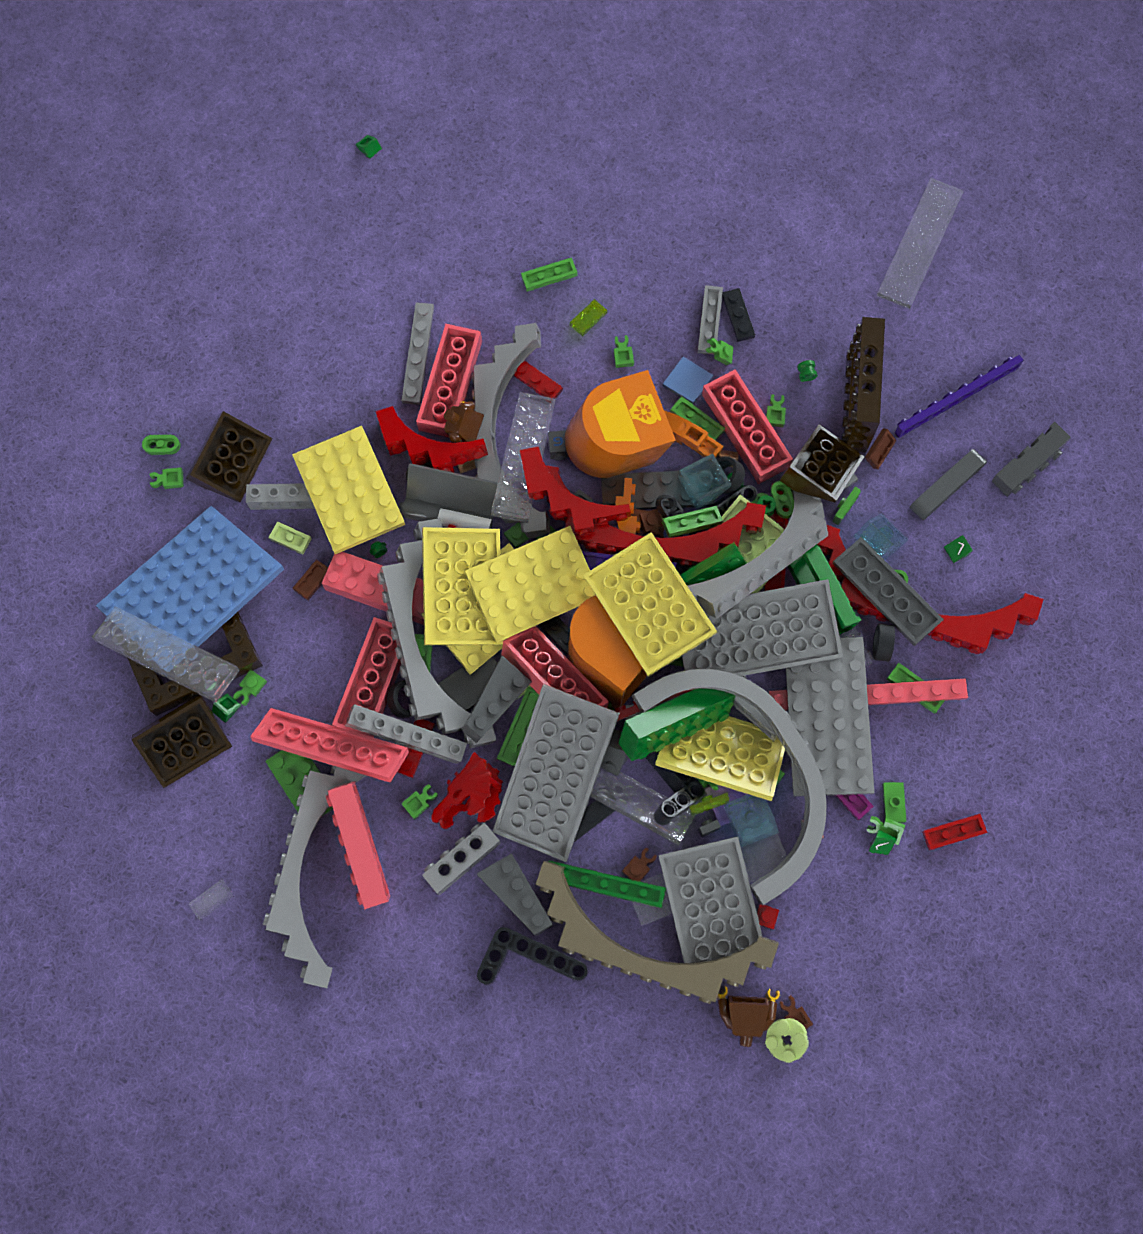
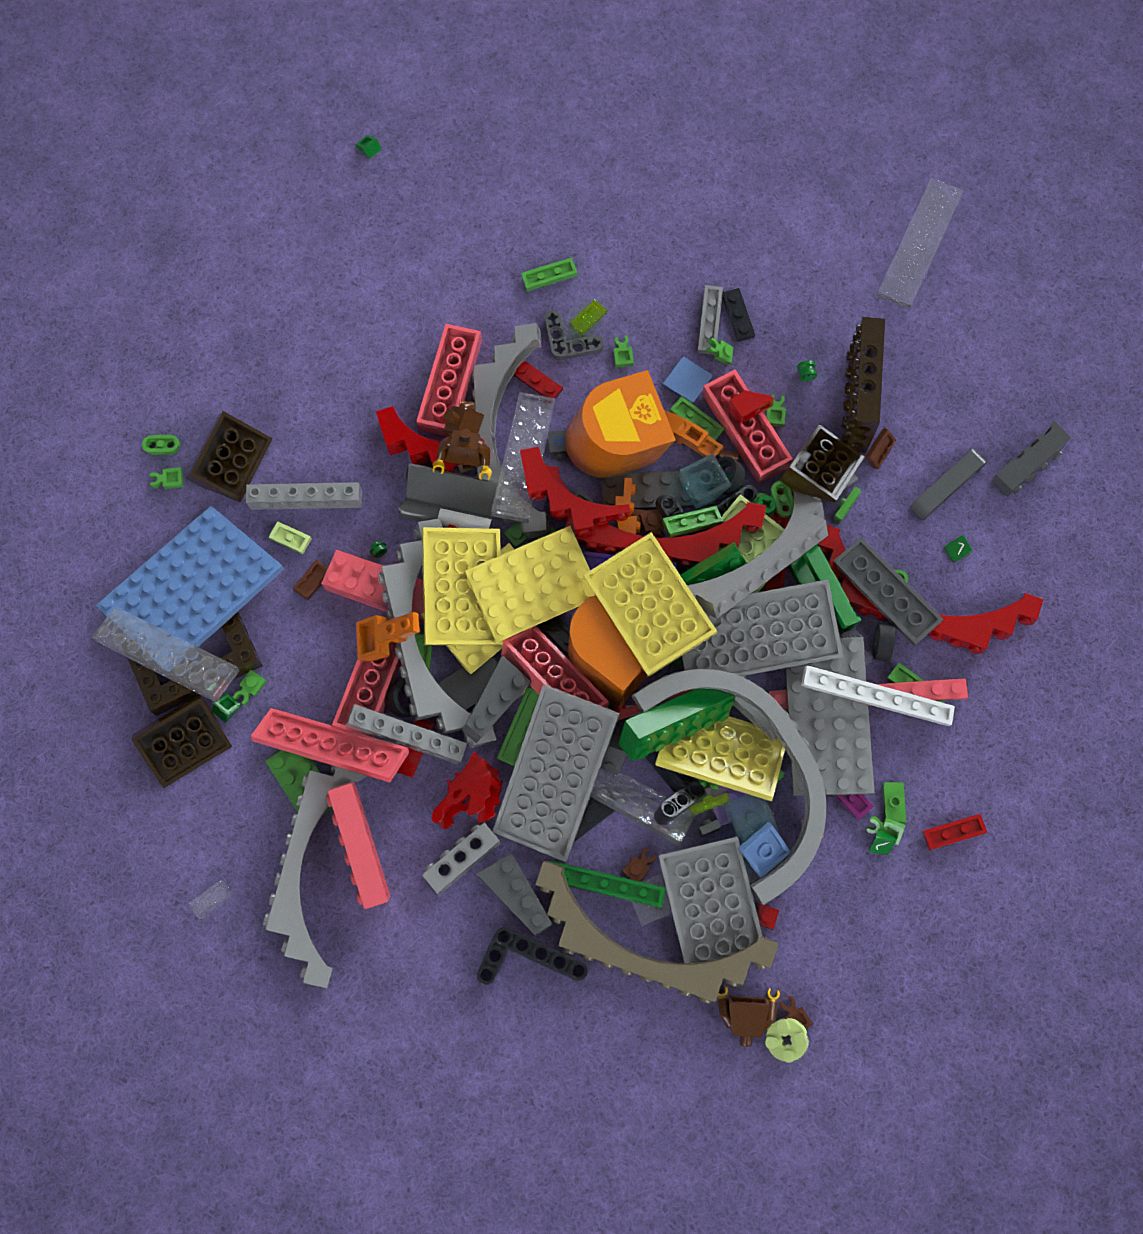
light yellow plate [292,426,406,554] -> none
light grey plate [401,303,434,405] -> none
bright green plate [401,784,438,820] -> none
clear light blue slope [854,514,908,560] -> none
dark purple plate [895,354,1024,438] -> none
none -> orange plate [356,612,420,661]
none -> reddish brown torso [433,428,492,480]
none -> dark grey beam [545,310,603,360]
none -> red slope [728,390,774,425]
none -> medium blue tile [738,822,791,878]
none -> white plate [801,666,955,726]

